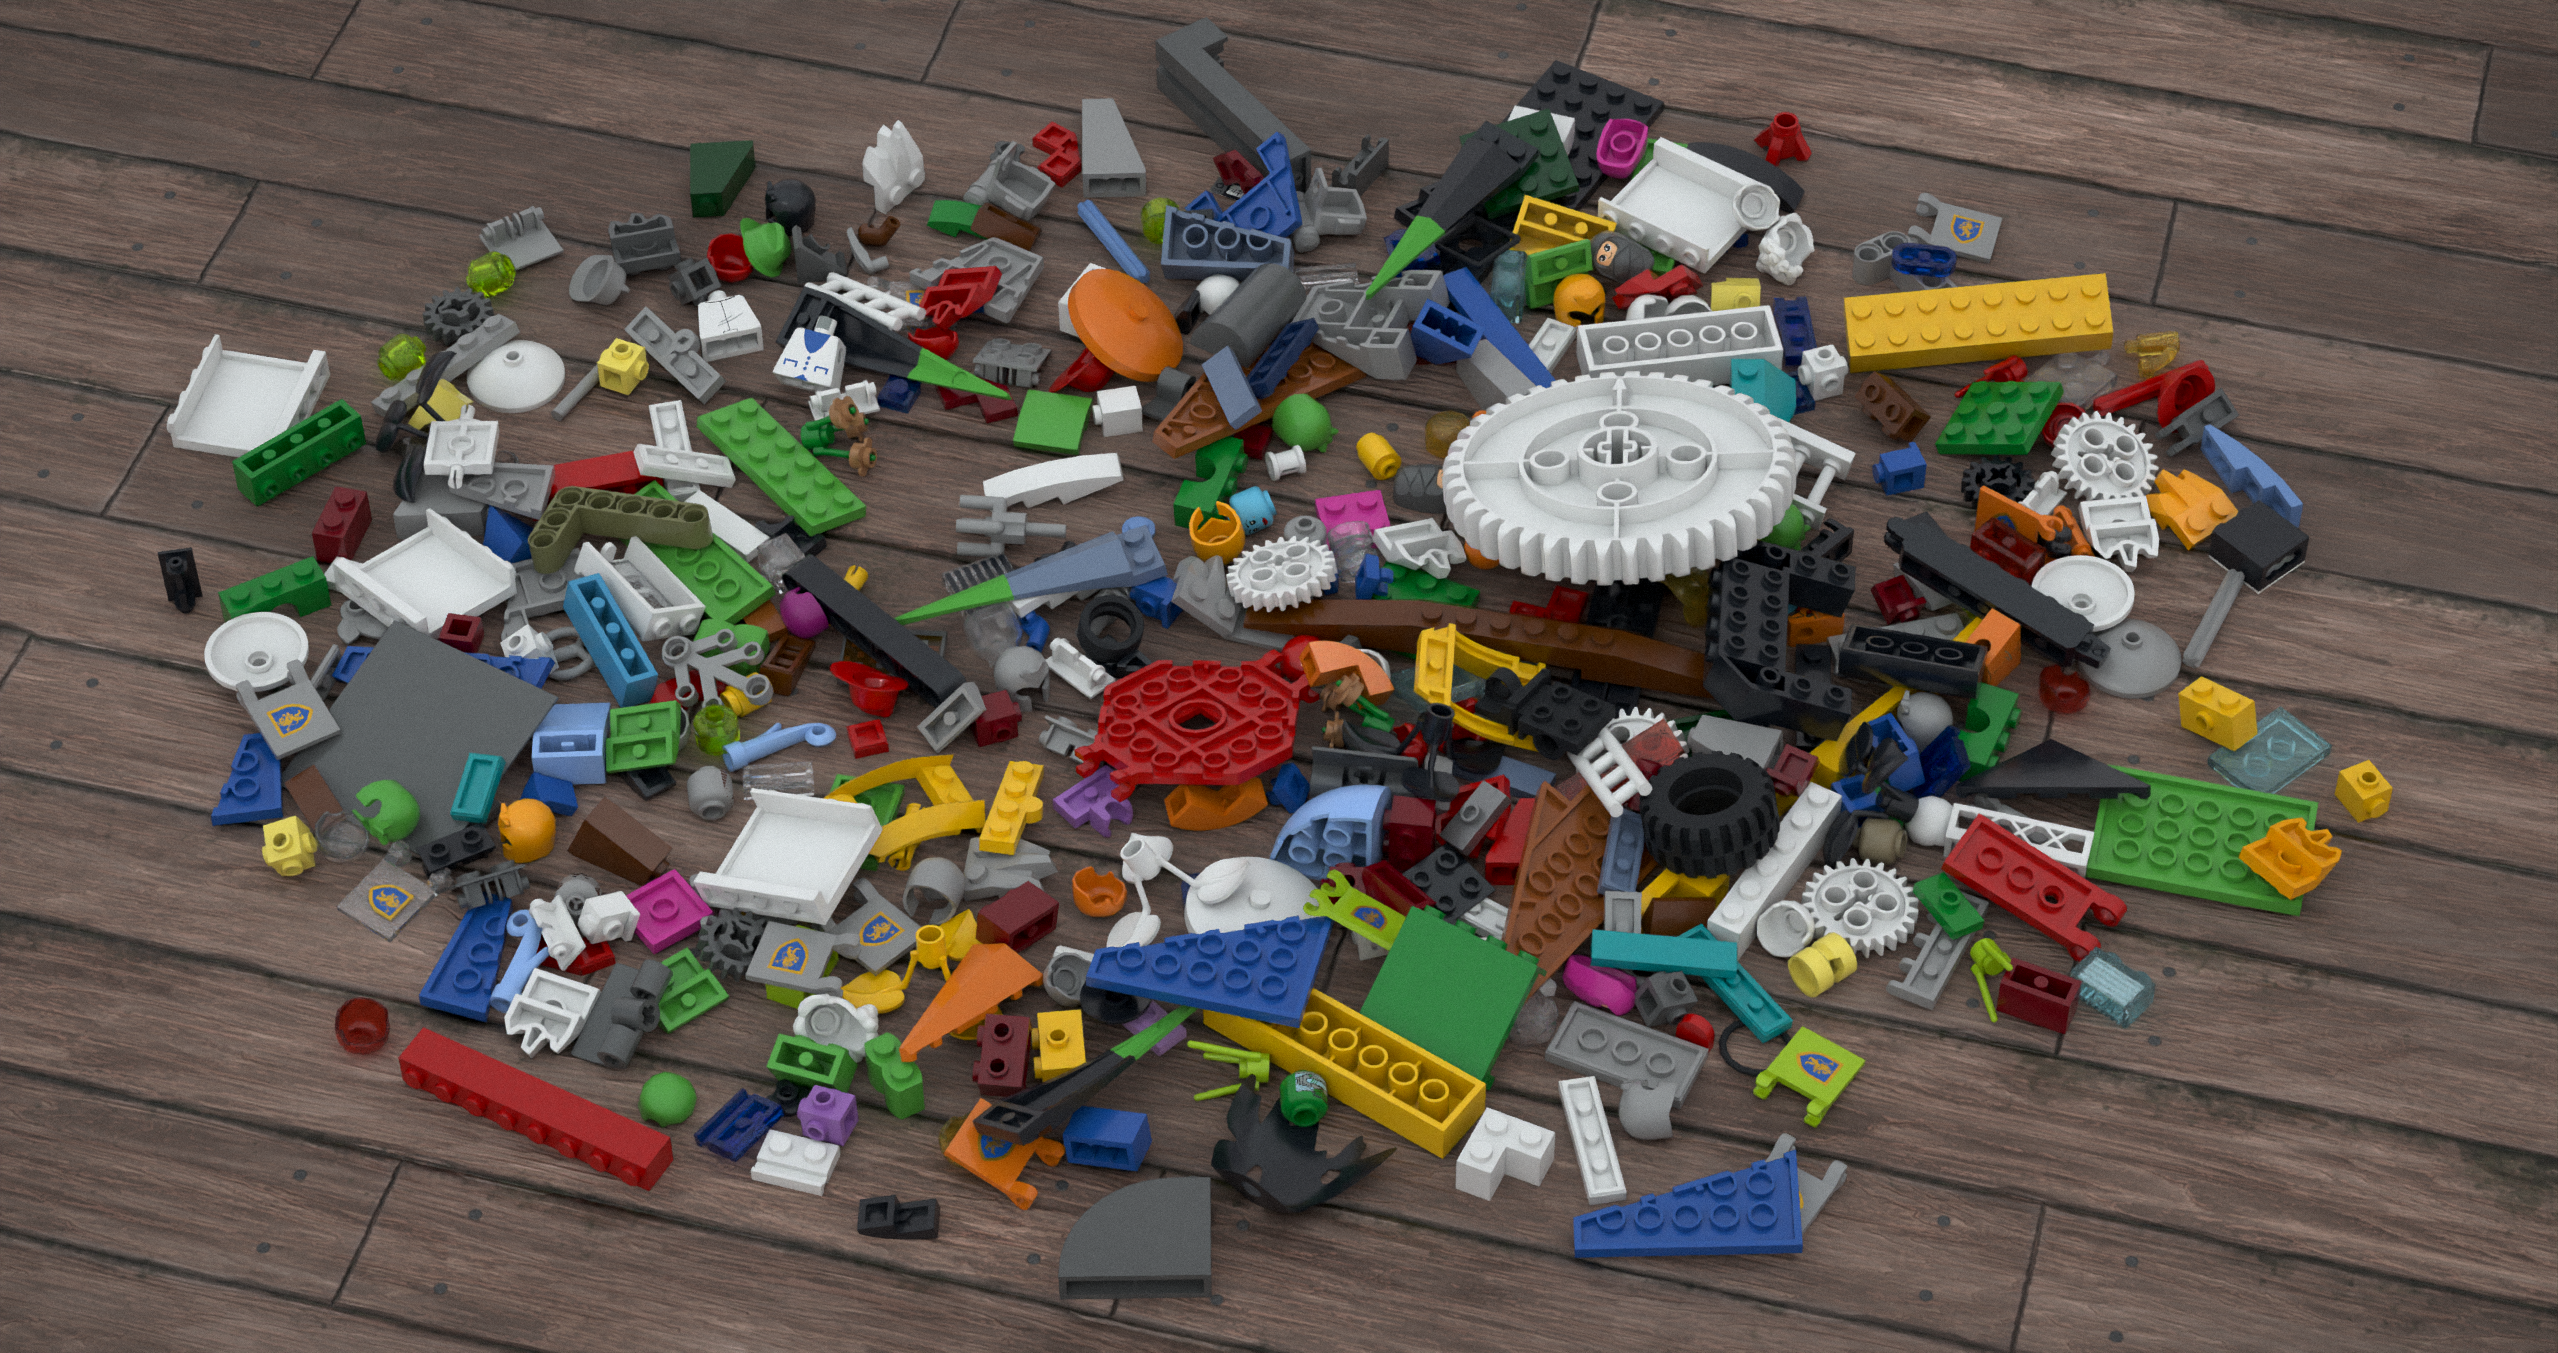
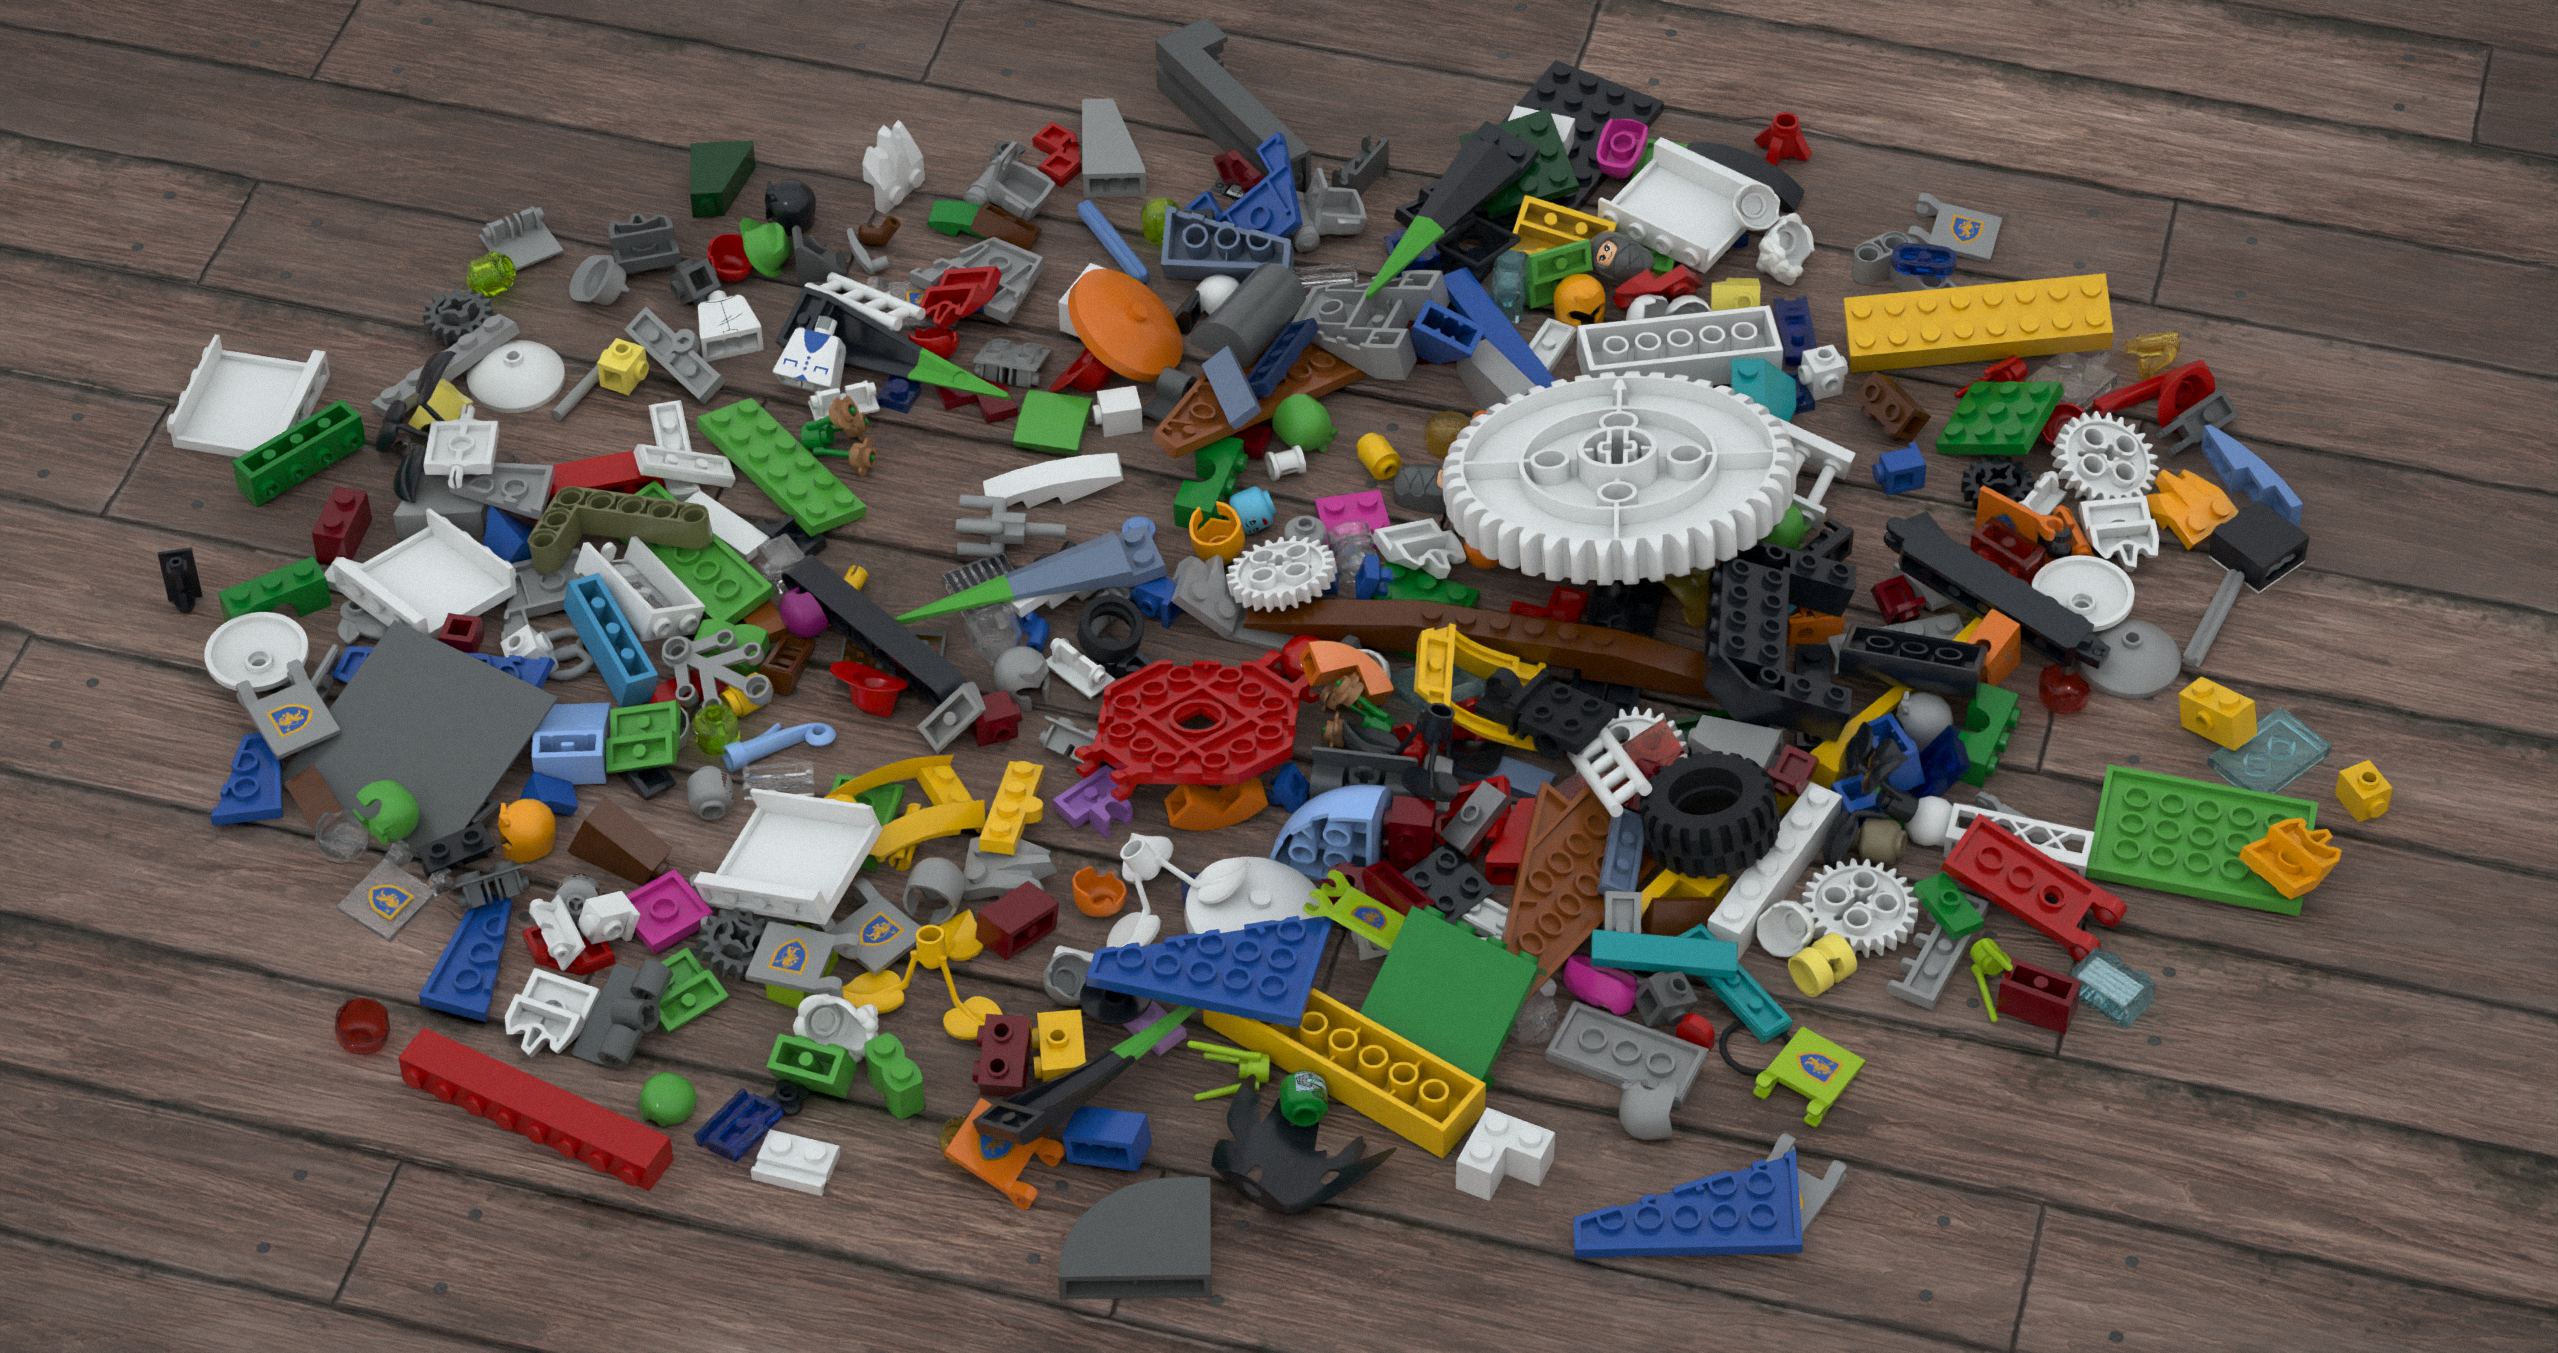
light yellow brick [262,815,317,876] -> none
clear neon green head [377,333,426,381] -> none
teal tile [450,753,506,824] -> none
light blue plant [489,909,549,1013] -> none
medium lavender brick [797,1085,859,1146] -> none
red tile [846,719,889,759] -> none
black slope [857,1195,940,1240] -> none
orange wedge [899,943,1043,1062] -> none
white tile [1558,1076,1627,1205] -> none
black tile [1956,739,2151,799] -> none

